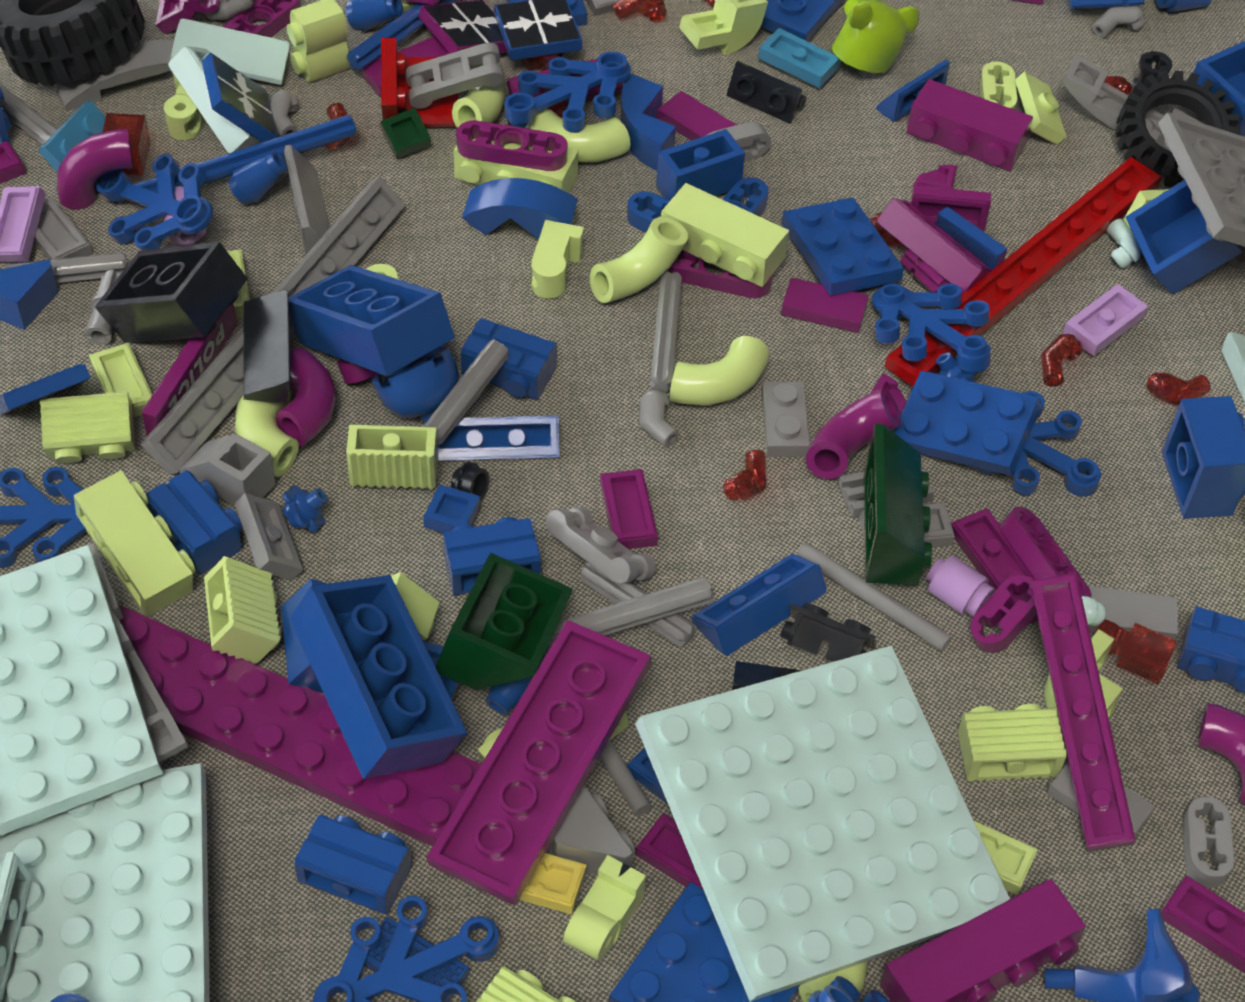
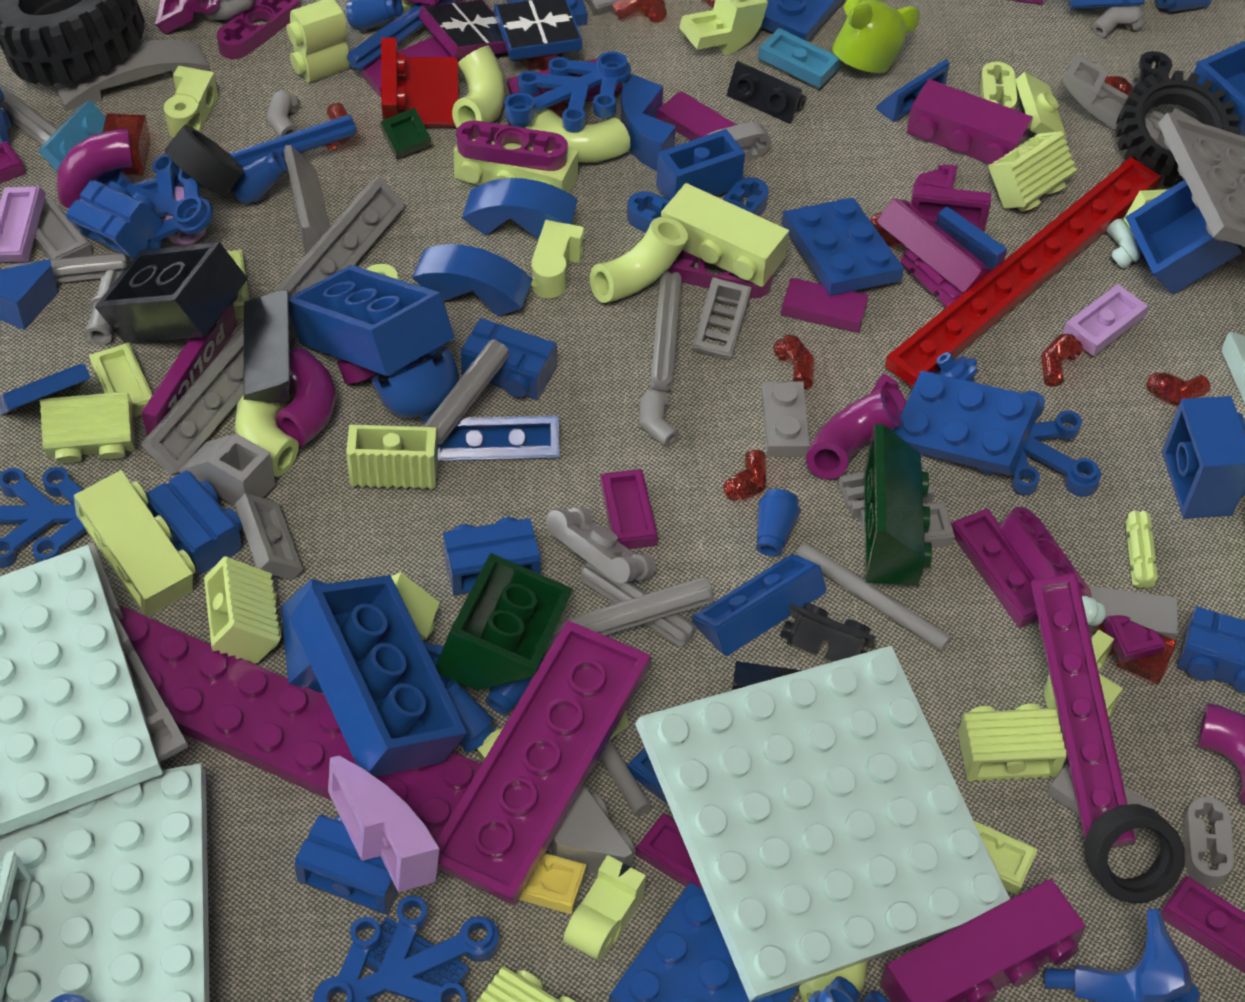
light aqua slope [168,46,262,153] -> none
light aqua slope [170,18,290,85] -> none
tile [202,52,278,142] -> none
blue plant [282,485,328,533] -> none
light grey plate [405,43,504,109] -> none
blue plate [423,484,480,533] -> none
black plate [451,462,489,501] -> none
yellowish green cylinder [670,336,770,406] -> none
blue plant [872,283,991,373] -> none
lavender brick [926,555,995,617] -> none
magenta beam [970,575,1037,653] -> none
none -> blue brick [66,180,163,258]
none -> black tyre [165,125,244,196]
none -> lavender slope [328,756,439,892]
none -> blue brick [412,244,533,317]
none -> blue cone [444,679,495,752]
none -> light grey slope [692,277,752,360]
none -> blue cone [756,489,801,557]
none -> clear red arm [773,335,815,390]
none -> yellowish green brick [988,131,1077,211]
none -> black tyre [1085,804,1185,903]
none -> magenta tile [1103,615,1166,663]
none -> yellowish green axle [1125,510,1158,589]

